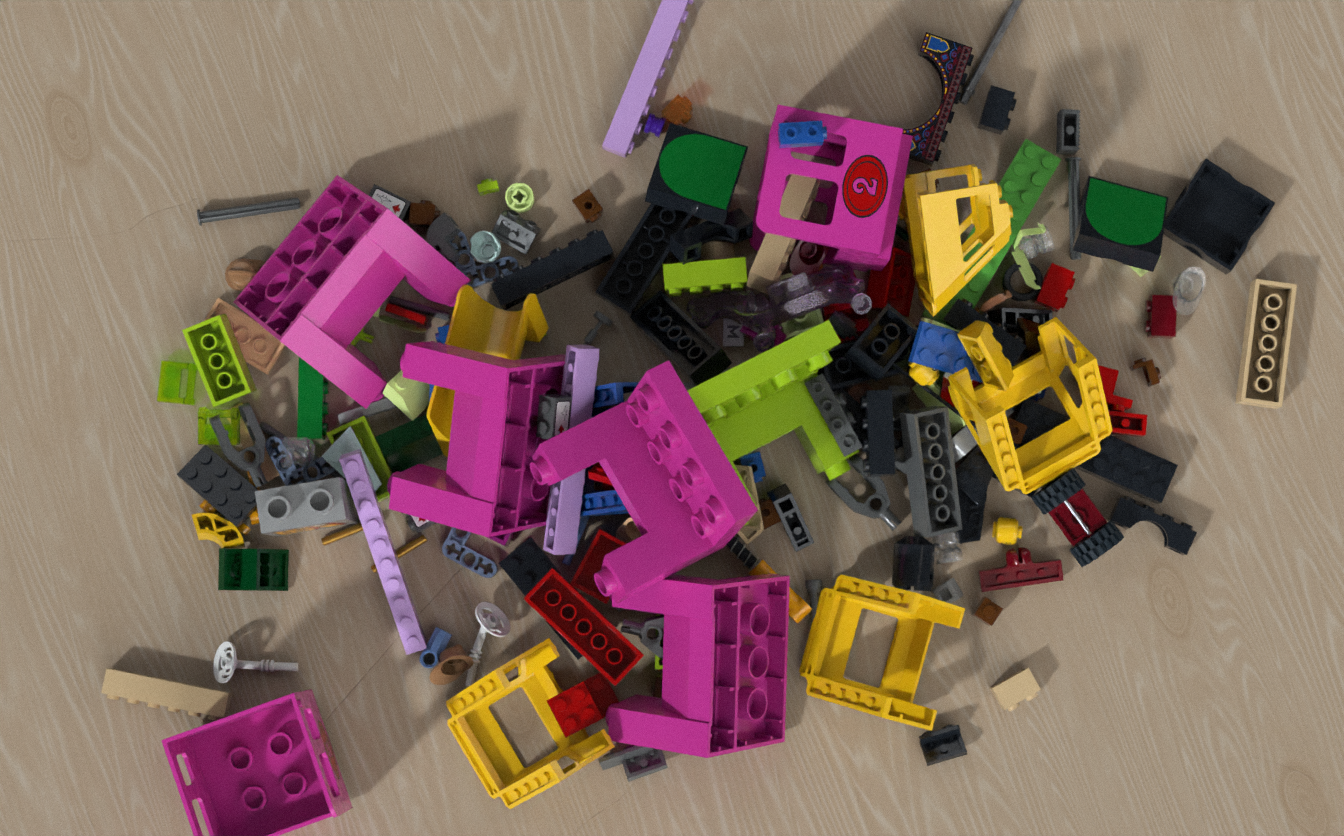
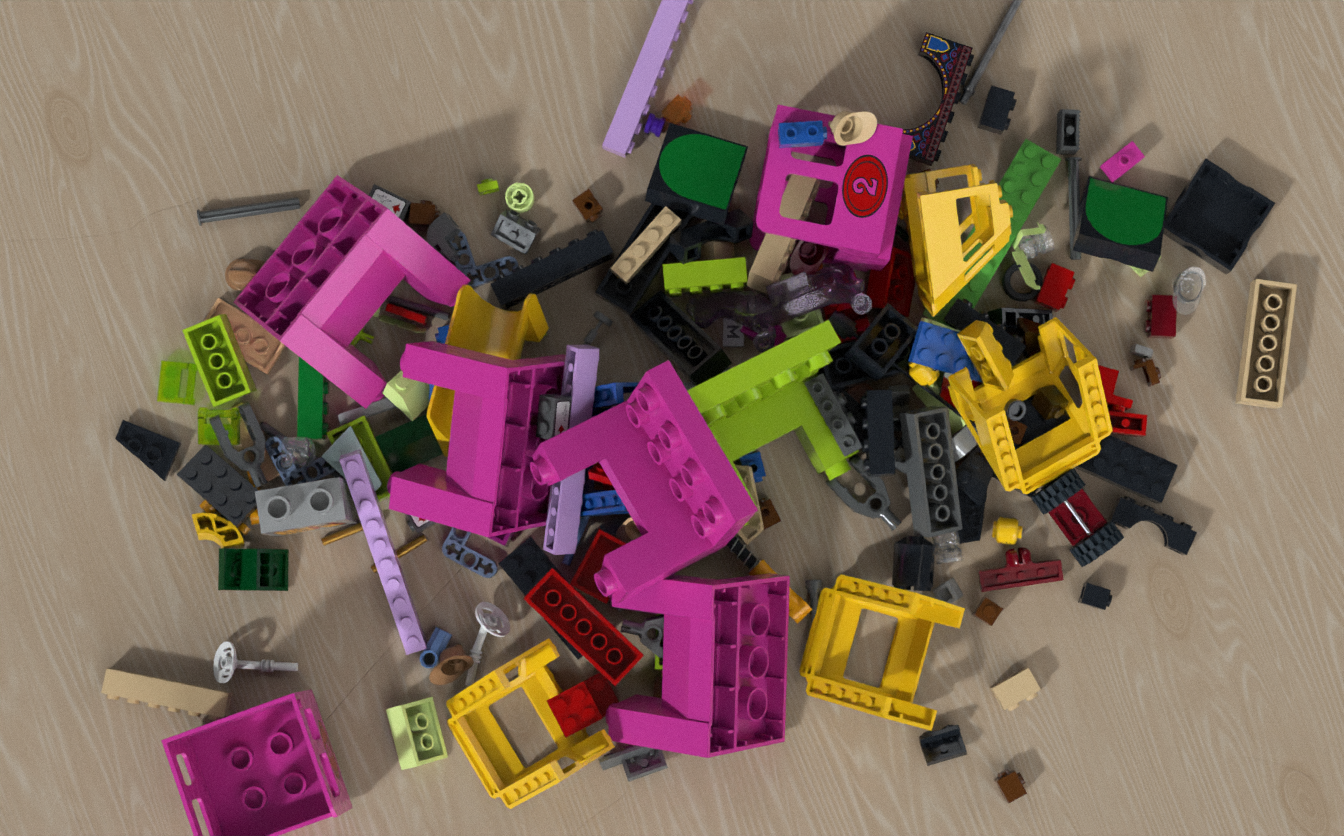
light aqua hair [470,230,501,264] -> none
black slope [767,484,814,552] -> none
nougat tile [974,290,1013,313] -> none
none -> black wing [115,420,182,481]
none -> yellowish green slope [386,697,448,770]
none -> tan brick [610,206,681,285]
none -> tan piece [828,111,877,145]
none -> reddish brown brick [994,769,1027,803]
none -> black tile [1004,399,1026,421]
none -> dark brown brick [1031,385,1069,420]
none -> black brick [1078,583,1112,610]
none -> dark pink brick [1100,141,1145,183]
none -> light grey tile [1129,344,1153,359]

